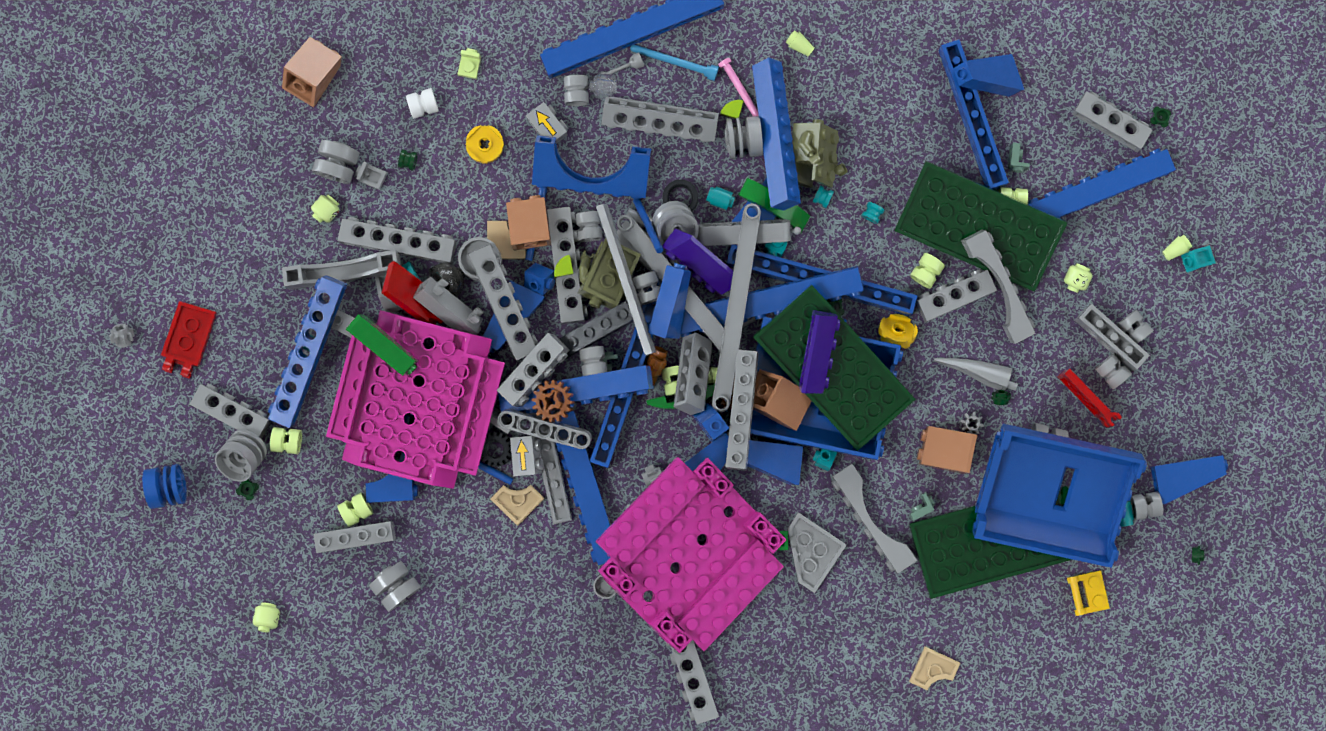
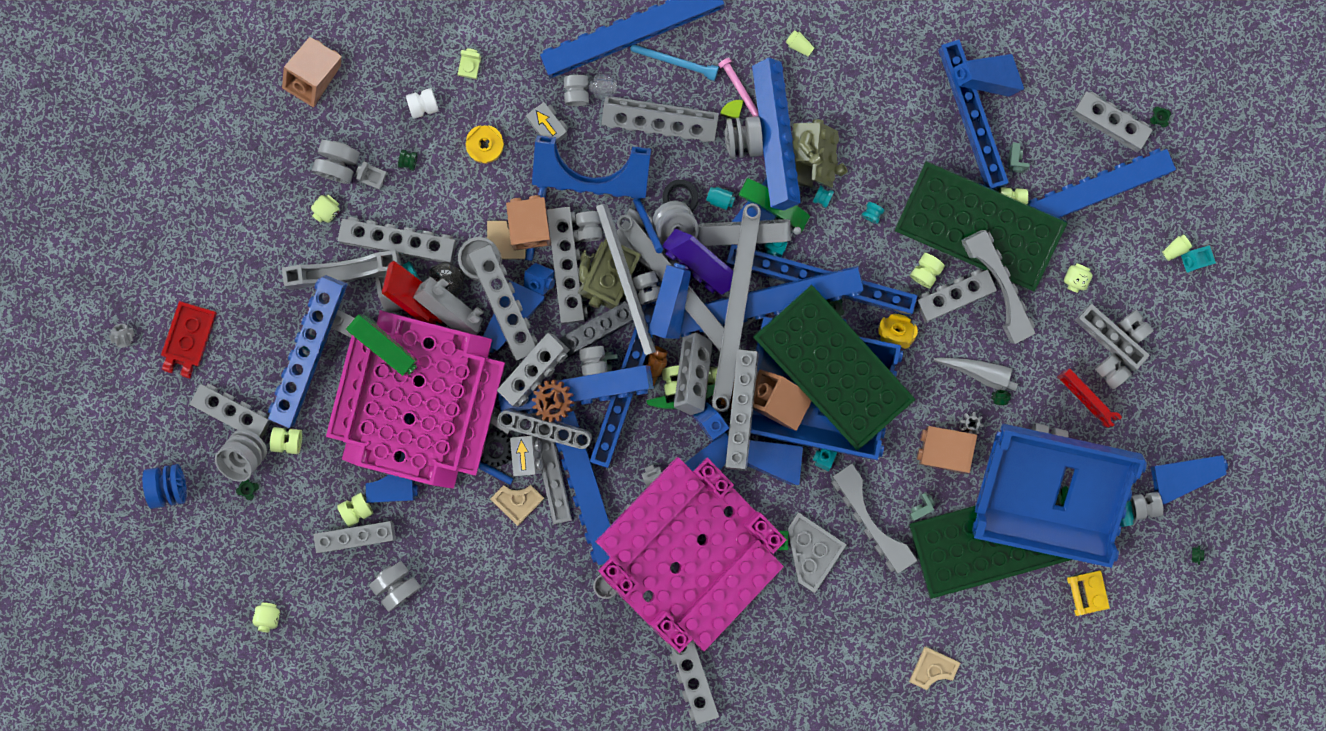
lime tile [554,255,574,278] -> none
light grey hinge [600,52,645,79] -> none
dark purple slope [799,310,840,394] -> none

